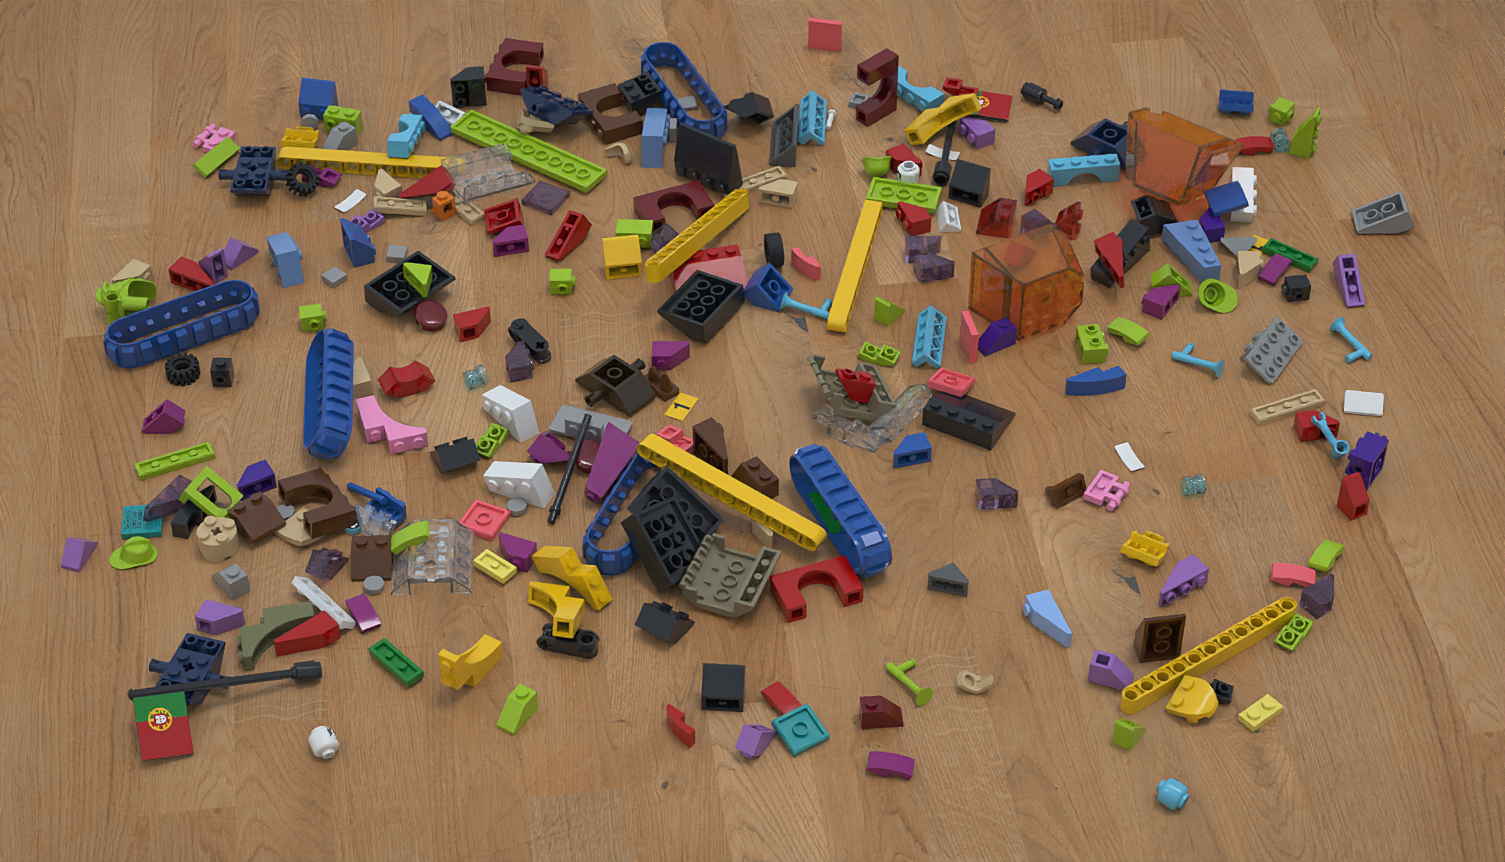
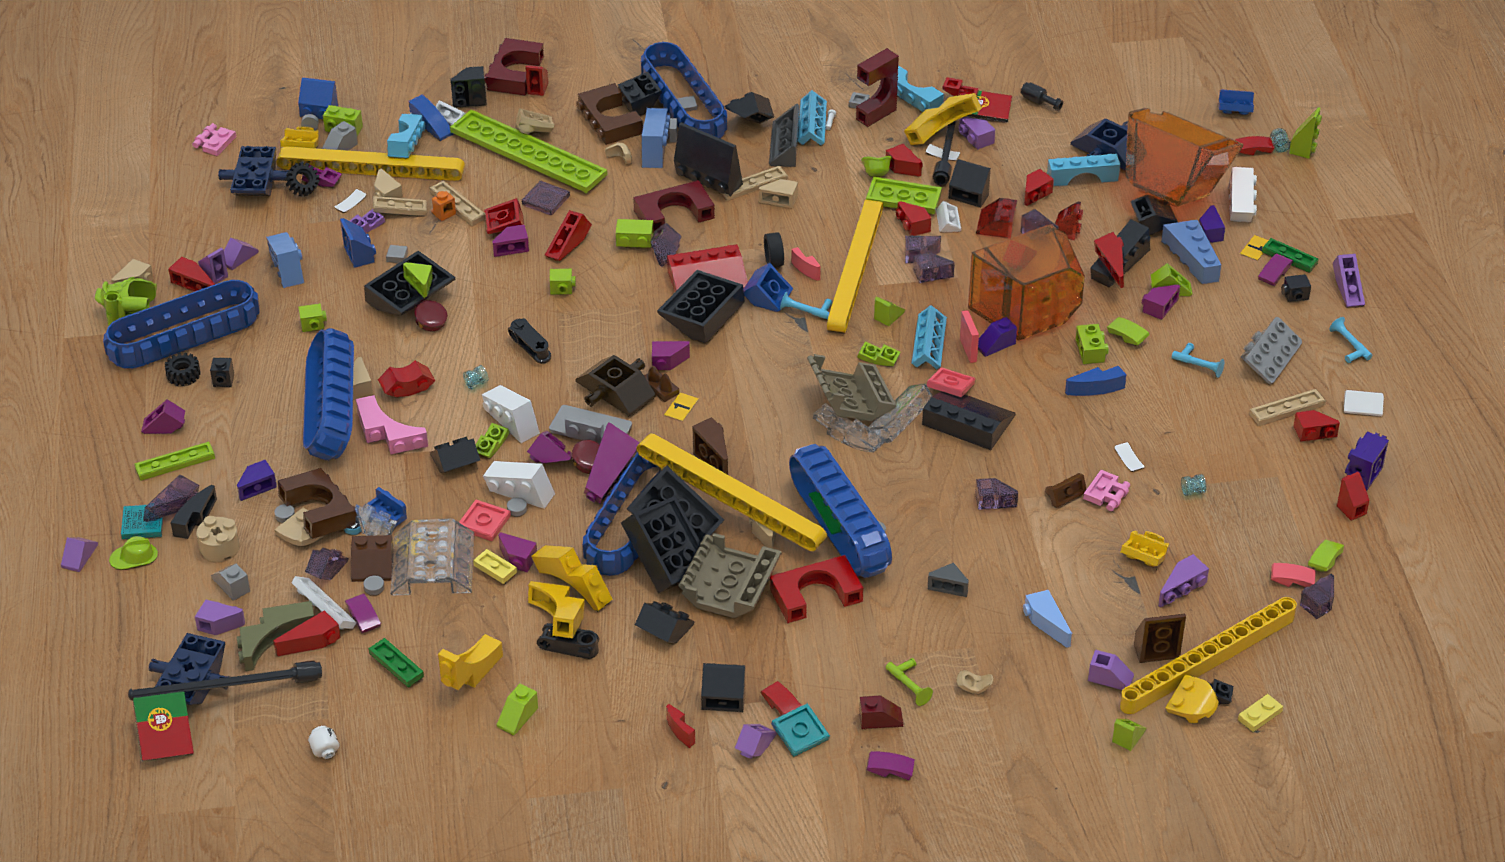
lime panel [178,466,244,519] -> none
lime tile [193,136,240,178] -> none
reddish brown slope [227,492,286,543] -> none
light grey tile [321,267,347,288] -> none
blue bar [347,482,388,505] -> none
lime slope [391,521,430,554] -> none
red slope [398,165,457,199] -> none
clear slope [441,144,535,205] -> none
red slope [453,306,491,342] -> none
clear purple slope [505,340,535,383] -> none
dark blue slope [520,85,593,125] -> none
black bar [547,414,592,524] -> none
yellow slope [602,235,642,280] -> none
yellow beam [645,189,749,283] -> none
coral slope [656,424,693,454] -> none
reddish brown slope [731,456,779,499] -> none
coral tile [808,18,842,52] -> none
red slope [835,368,876,403] -> none
blue slope [893,432,932,469] -> none
white head [897,161,920,183] -> none
medium azure head [1156,778,1190,810] -> none
lime piece [1196,278,1238,313] -> none
blue slope [1204,180,1249,217] -> none
light grey slope [1219,237,1257,257] -> none
tan slope [1236,251,1263,288] -> none
lime brick [1268,97,1295,126] -> none
lime slope [1274,613,1314,652] -> none
medium azure brick [1311,412,1349,459] -> none
light grey slope [1351,191,1415,234] -> none

